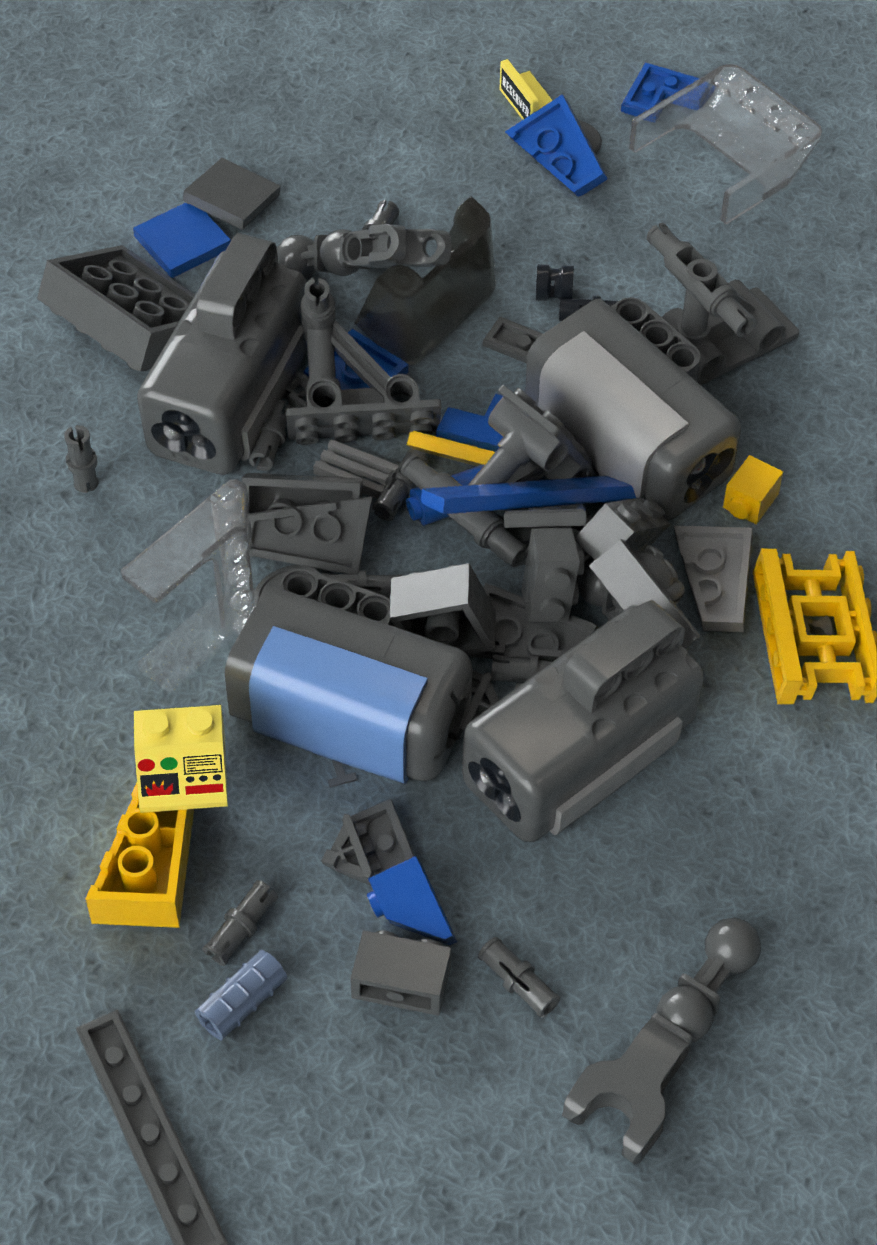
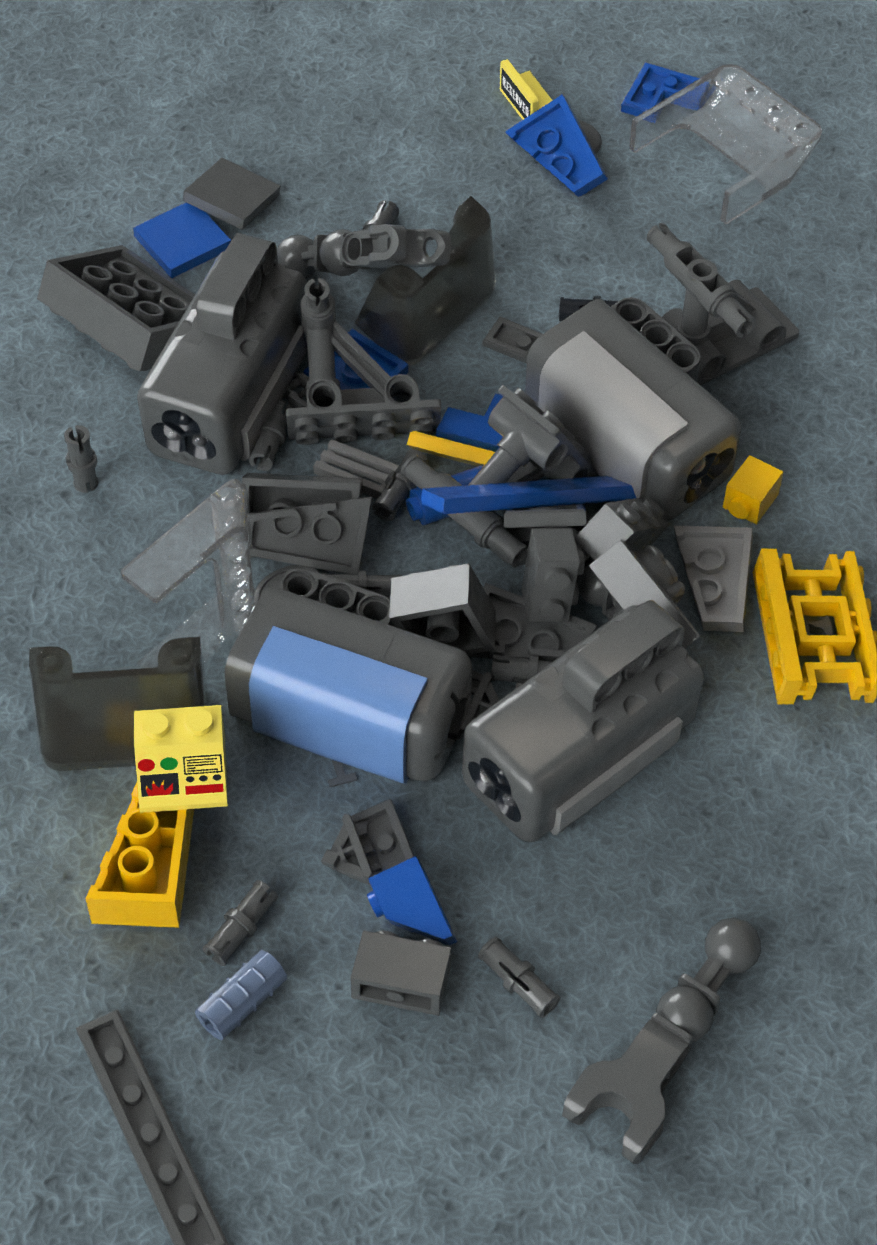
black wheel [536,264,574,301] -> none
none -> clear smoke windscreen [29,637,208,771]

